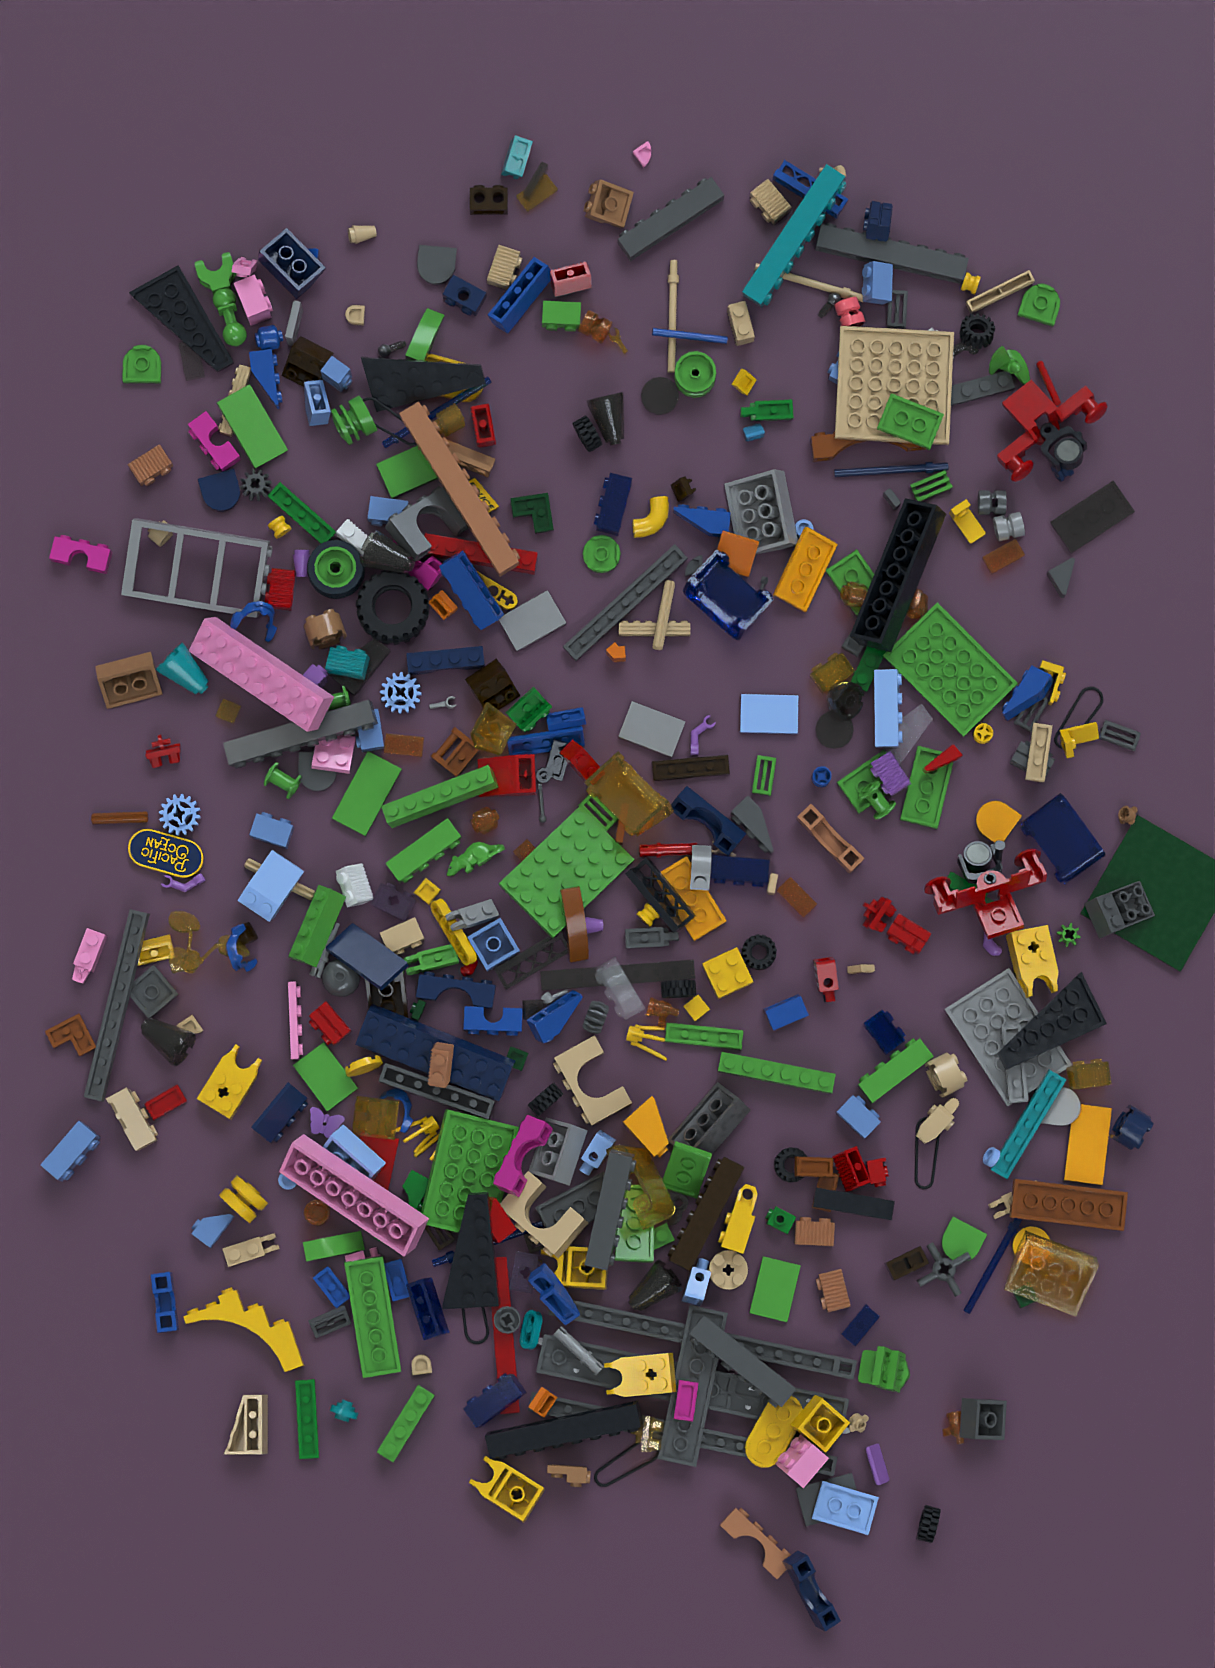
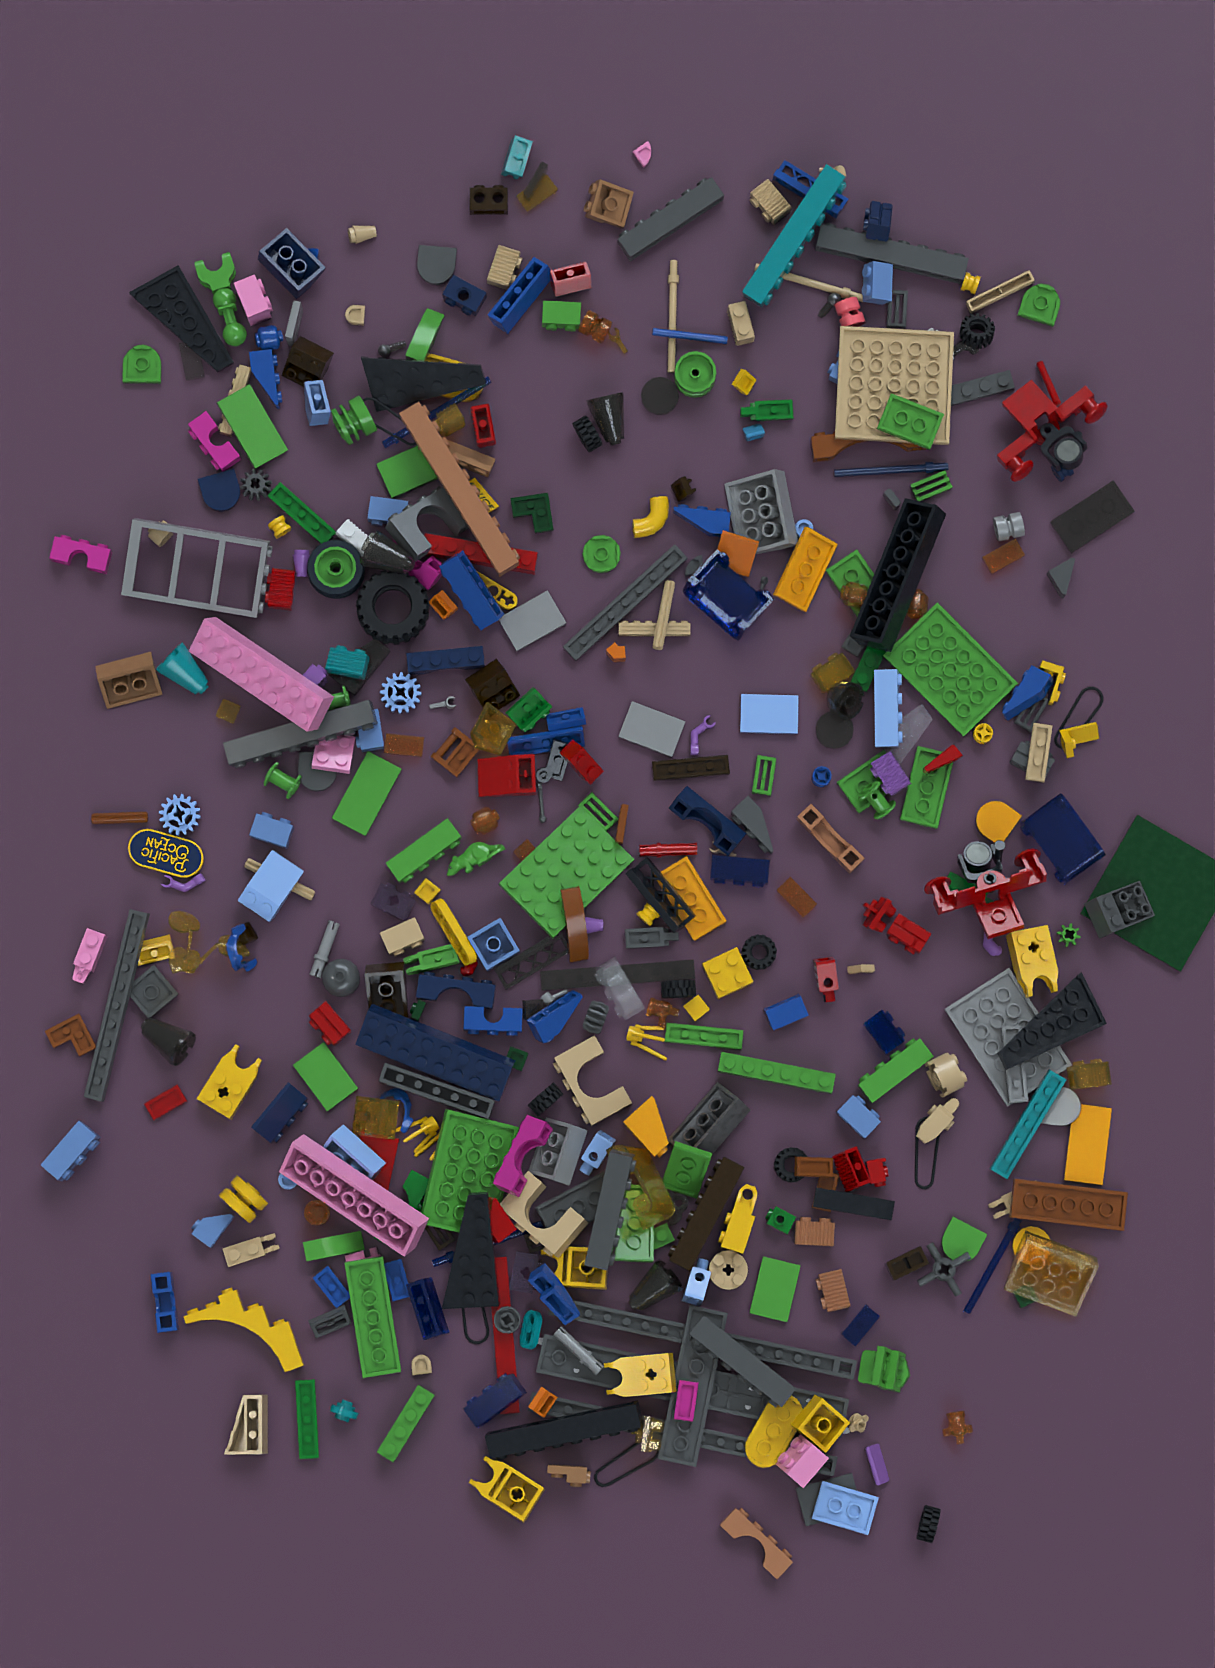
tan wedge [106,1087,158,1151] -> none
nougat brick [128,444,173,486] -> none
red hips [146,735,181,768] -> none
tan tile [176,1015,204,1034] -> none
blue helmet [230,601,277,642] -> none
bright pink hinge [231,257,257,277] -> none
bright green slope [288,885,346,967] -> none
bright pink plate [288,981,303,1060] -> none
medium nougat brick [303,609,347,649] -> none
medium lavender animal [310,1107,345,1138] -> none
medium blue brick [321,356,353,392] -> none
dark blue tile [326,923,408,991] -> none
white brick [335,863,374,908] -> none
yellow tile [345,1055,383,1077] -> none
bright green brick [381,765,499,828] -> none
nougat brick [427,1042,454,1088] -> none
light grey hinge [445,899,499,931] -> none
clear yellow windscreen [584,751,674,837] -> none
clear blue brick [594,473,632,536] -> none
light grey brick [690,845,711,890] -> none
tan tile [767,873,778,895] -> none
dark blue arch [782,1551,841,1632] -> none
yellow bracket [949,499,986,544] -> none
dark grey brick [960,1398,1007,1440] -> none
dark grey wheel [978,490,1007,515] -> none
light blue tile [983,1147,1000,1167] -> none
bright green piece [989,346,1030,385] -> none
dark grey tile [1099,720,1141,751] -> none
dark blue brick [1110,1105,1154,1150] -> none
medium nougat plate [1118,806,1138,825] -> none

